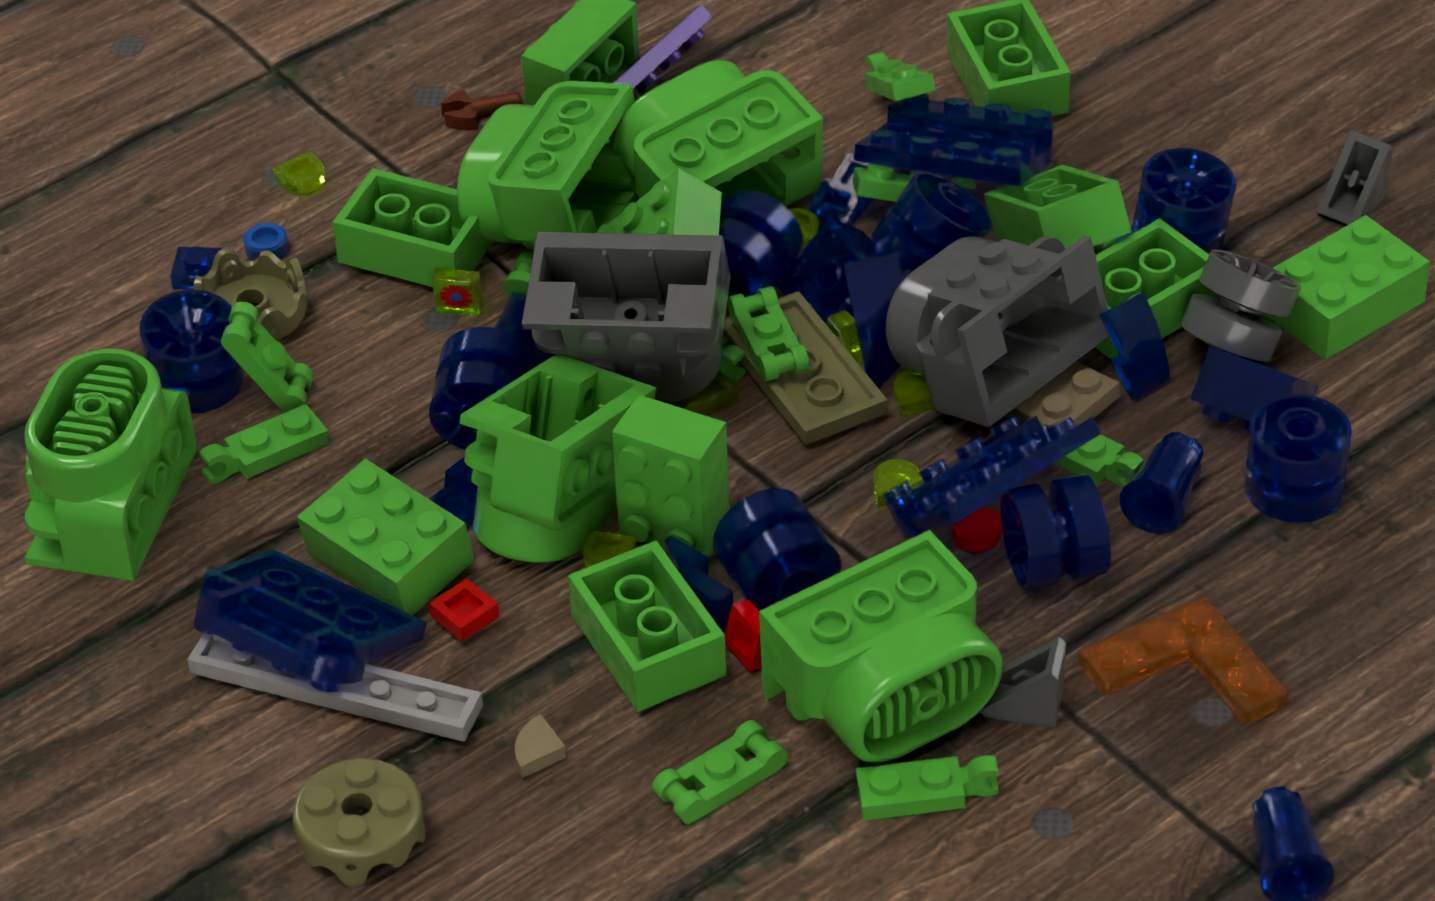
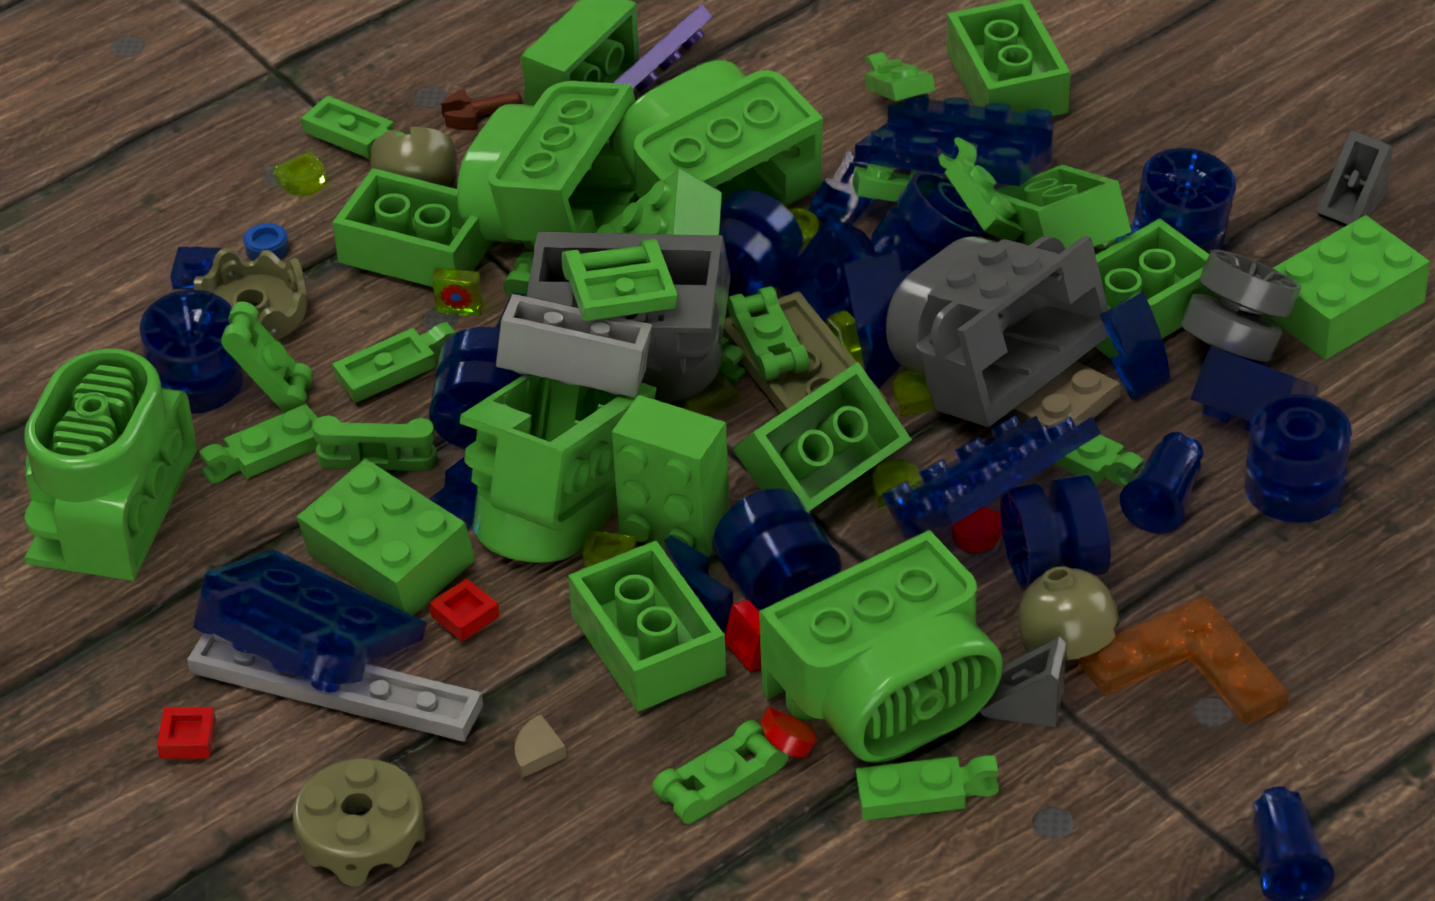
none -> red plate [157,707,216,759]
none -> bright green plate [301,95,405,158]
none -> bright green plate [312,416,438,471]
none -> bright green plate [332,322,459,403]
none -> olive cylinder [371,127,457,188]
none -> light grey brick [496,294,652,397]
none -> bright green plate [562,239,678,322]
none -> bright green brick [732,362,912,526]
none -> red tile [760,707,817,758]
none -> bright green plate [939,137,1024,241]
none -> olive cylinder [1018,567,1120,660]

